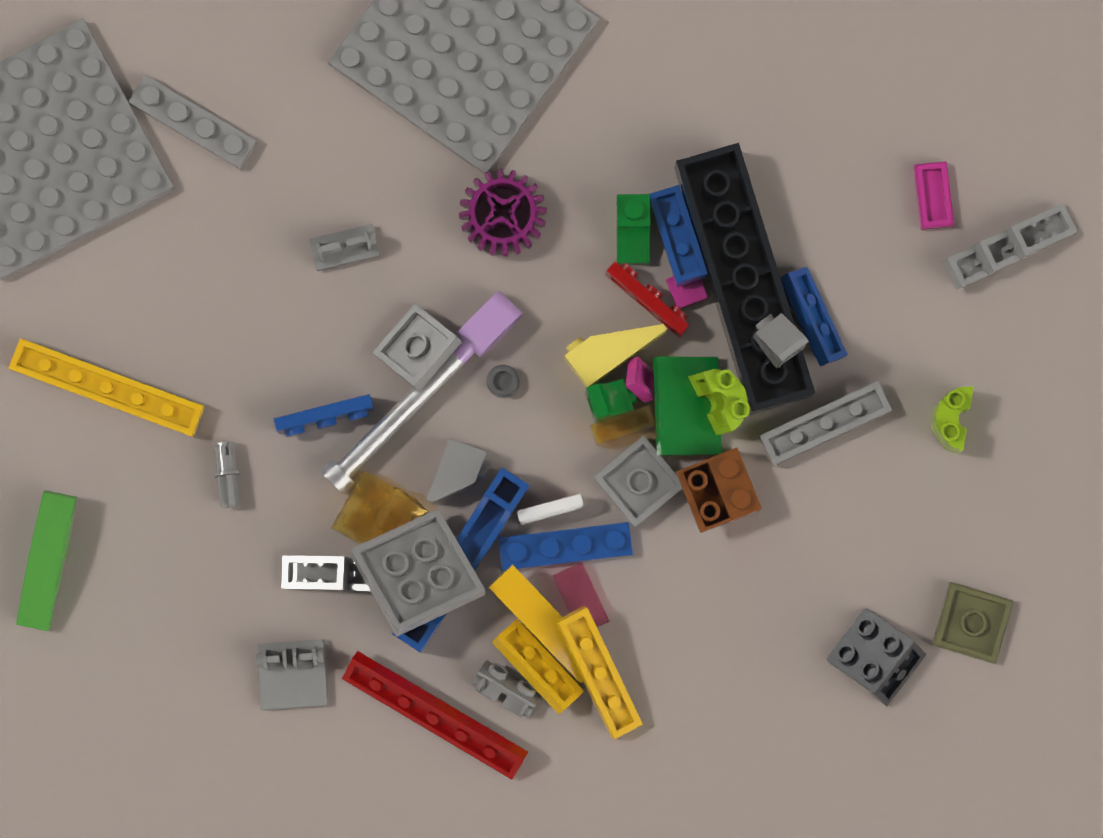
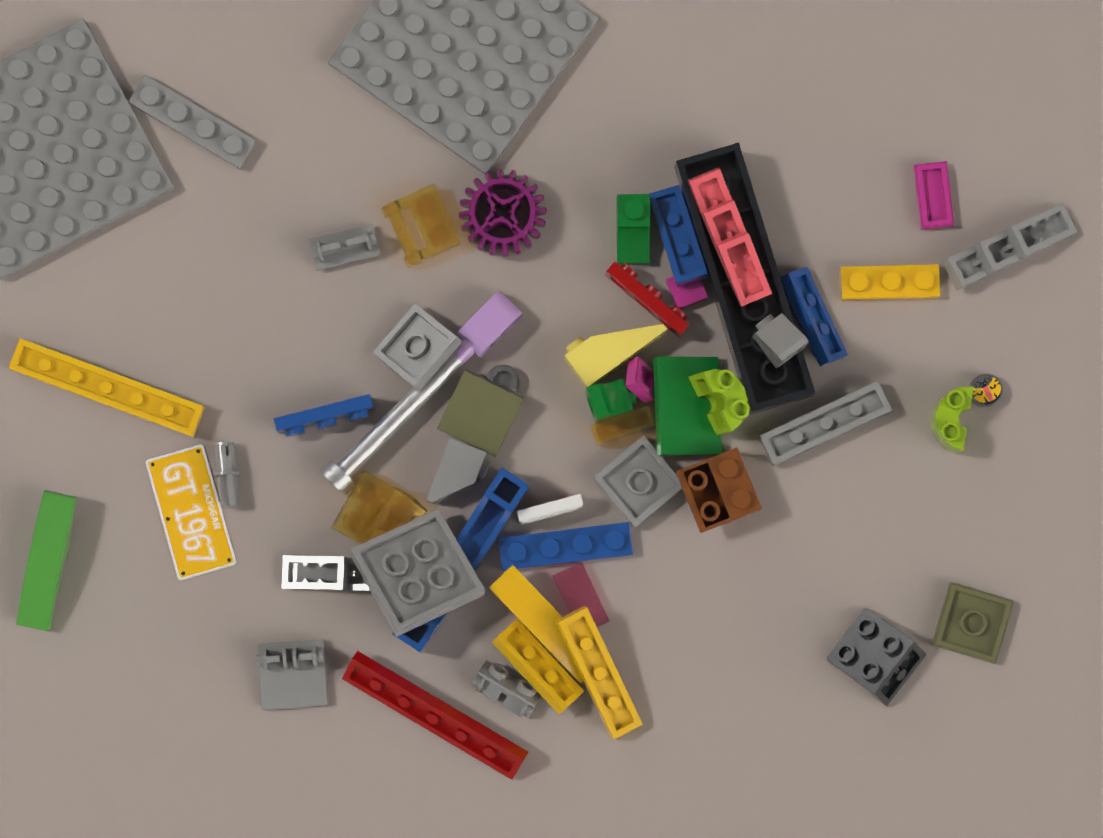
none -> yellow sticker [145,444,236,580]
none -> clear yellow plate [381,184,461,268]
none -> olive tile [437,369,524,457]
none -> coral slope [687,168,772,306]
none -> yellow plate [840,264,940,301]
none -> tile [970,374,1003,407]

